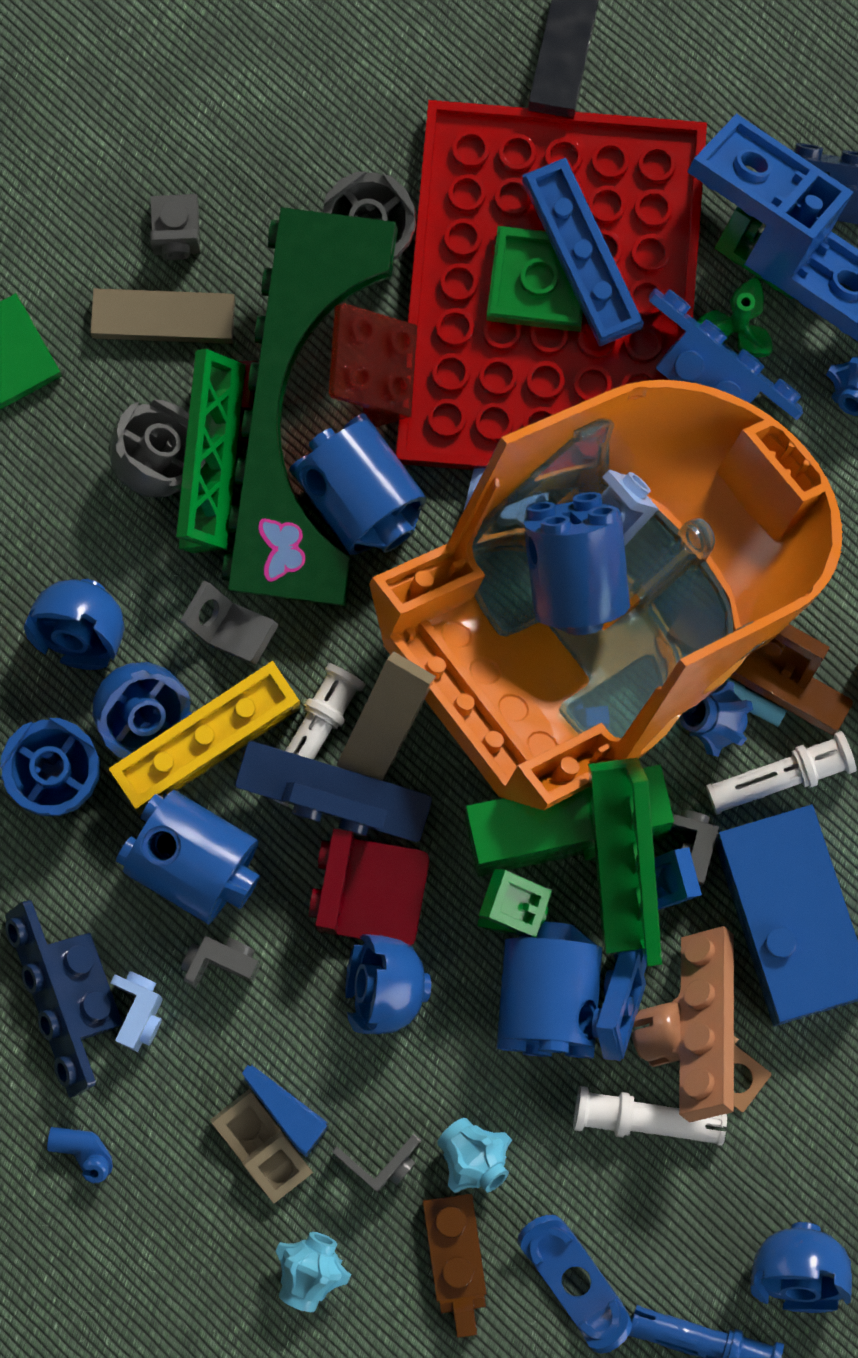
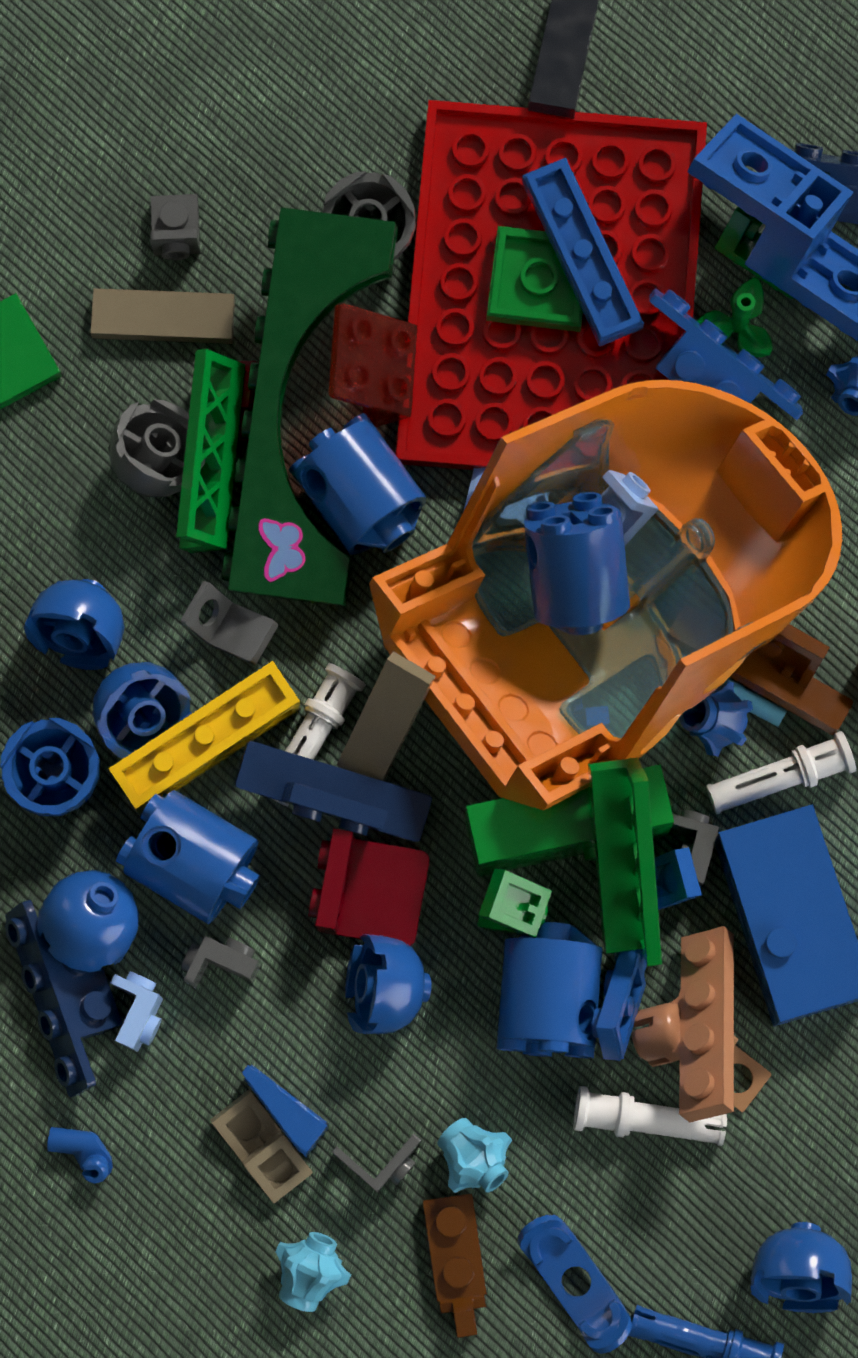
none -> blue cylinder [37,870,139,972]

